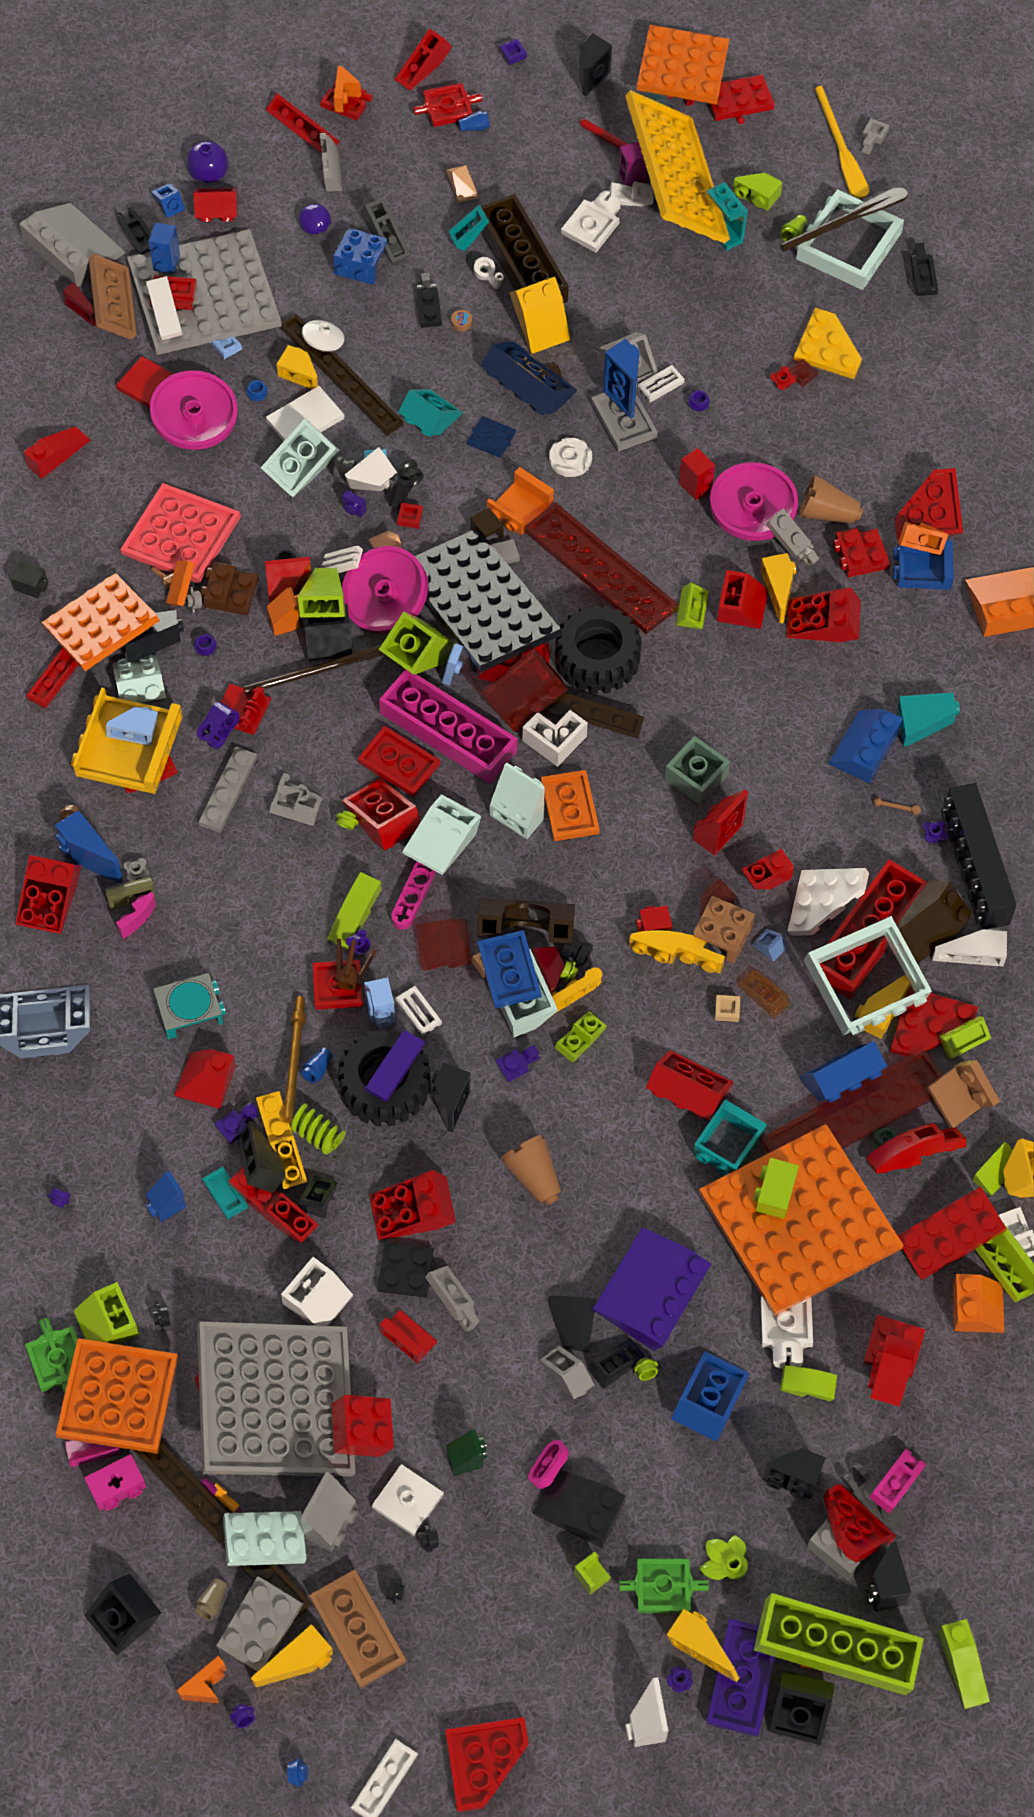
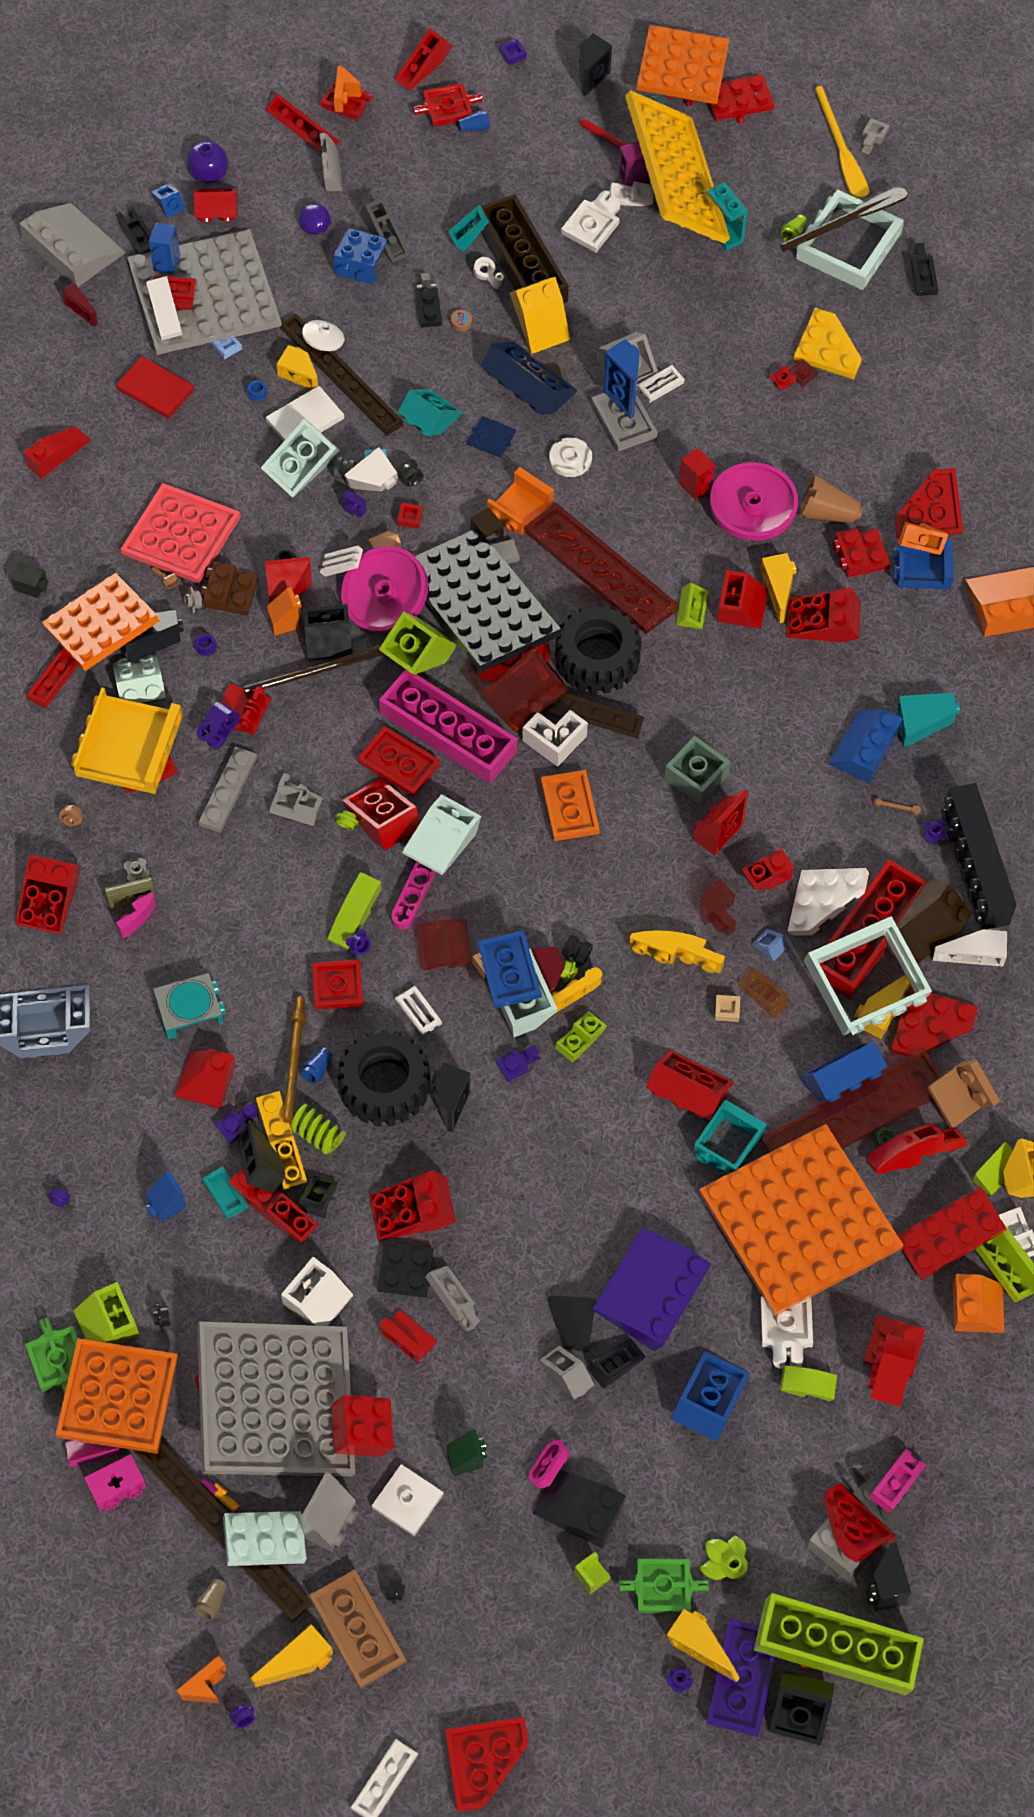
blue slope [55,810,123,883] -> none
black slope [84,1573,161,1655] -> none
medium nougat plate [89,254,137,339] -> none
light blue slope [106,707,158,746] -> none
dark pink dish [150,371,238,450] -> none
orange tile [166,560,195,606] -> none
light grey plate [216,1576,303,1672] -> none
blue plate [287,1759,308,1787] -> none
lime slope [298,568,345,617] -> none
reddish brown plant [335,938,376,990] -> none
light blue window [364,978,395,1028] -> none
dark purple tile [365,1030,425,1103] -> none
black cone [388,474,413,509] -> none
black plate [418,1526,439,1552] -> none
light blue plate [442,644,463,685] -> none
light nougat slope [446,165,478,203] -> none
dark brown arch [477,898,575,943] -> none
light aqua slope [490,763,545,839] -> none
medium nougat cone [501,1135,561,1206] -> none
white slope [625,1677,668,1747] -> none
lime plate [634,1358,658,1381] -> none
red brick [635,905,672,932] -> none
dark purple plate [688,390,710,411] -> none
medium nougat bracket [693,896,755,964] -> none
lime slope [733,173,782,211] -> none
lime brick [753,1158,799,1219] -> none
black slope [762,1448,826,1500] -> none
light grey hinge [766,508,819,566] -> none
lime slope [938,1619,990,1709] -> none
lime tile [939,1016,991,1059] -> none

